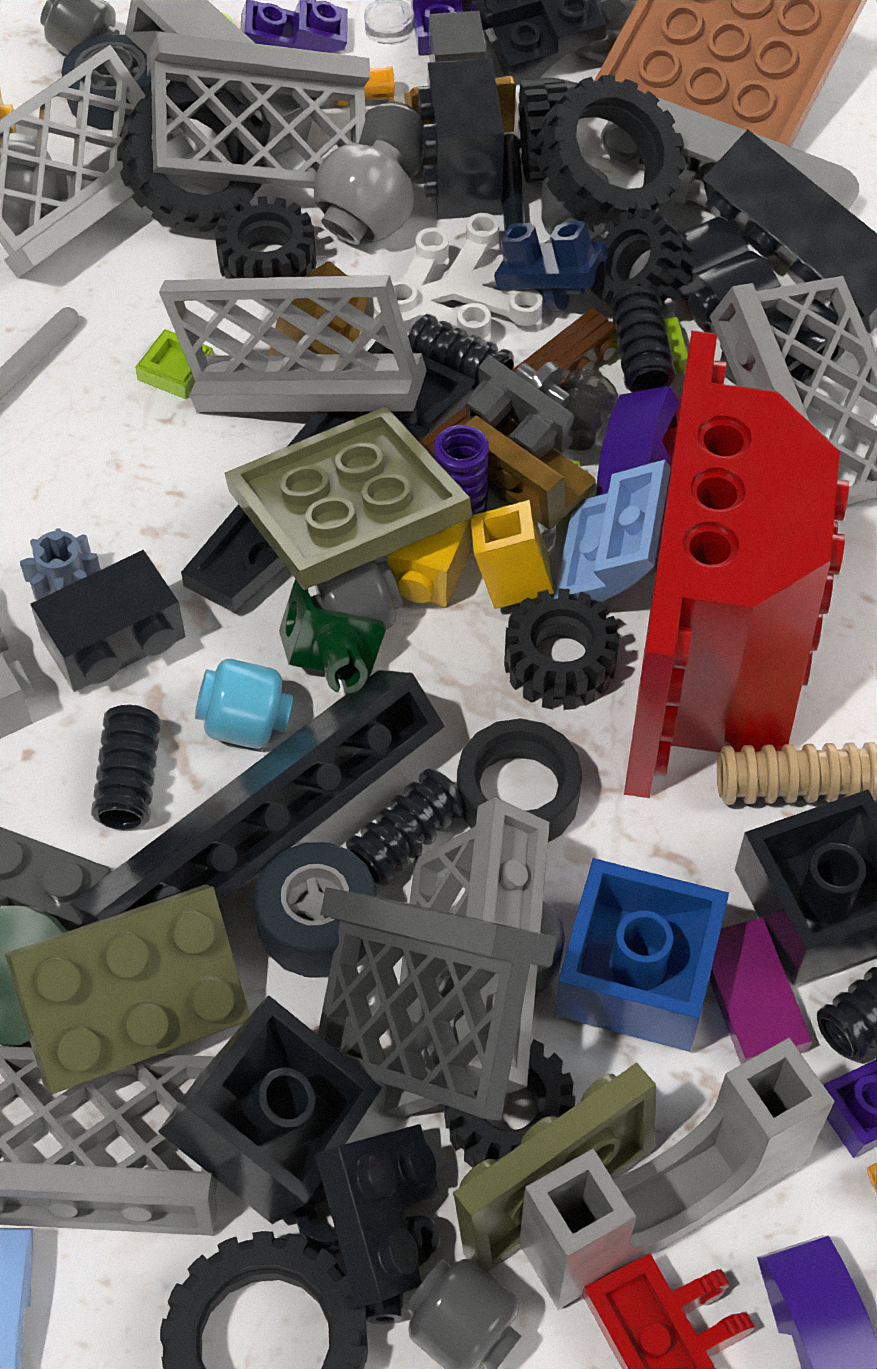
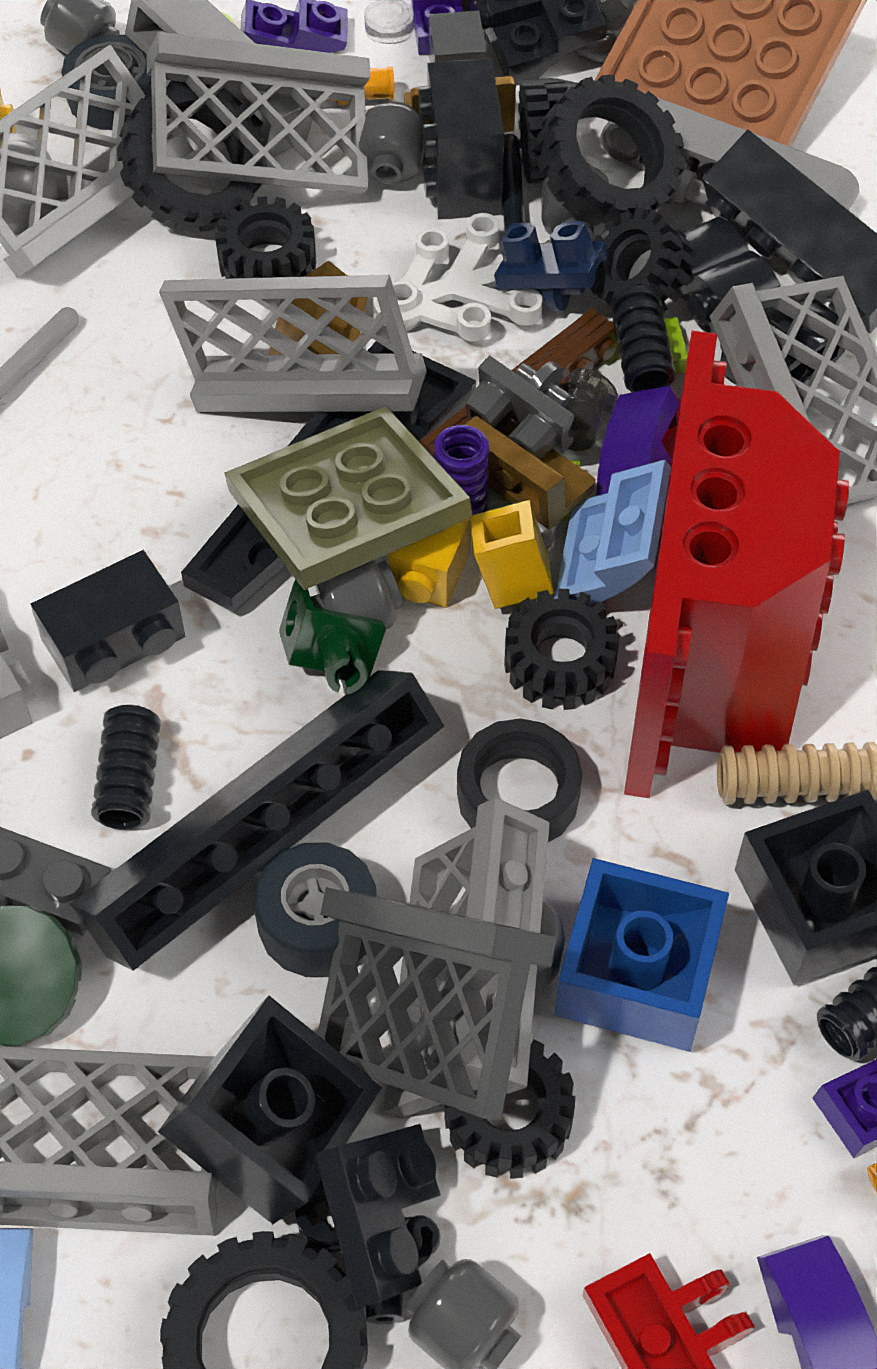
olive plate [4,885,250,1095] -> none
sand blue gear [20,528,101,600] -> none
lime tile [135,329,214,399] -> none
medium azure head [194,659,293,748] -> none
light grey plant [313,140,414,245] -> none
black piece [346,768,466,886] -> none
black piece [408,314,514,388] -> none
olive plate [453,1062,656,1272] -> none
light grey arch [519,1038,835,1309] -> none
magenta tile [709,918,812,1064] -> none

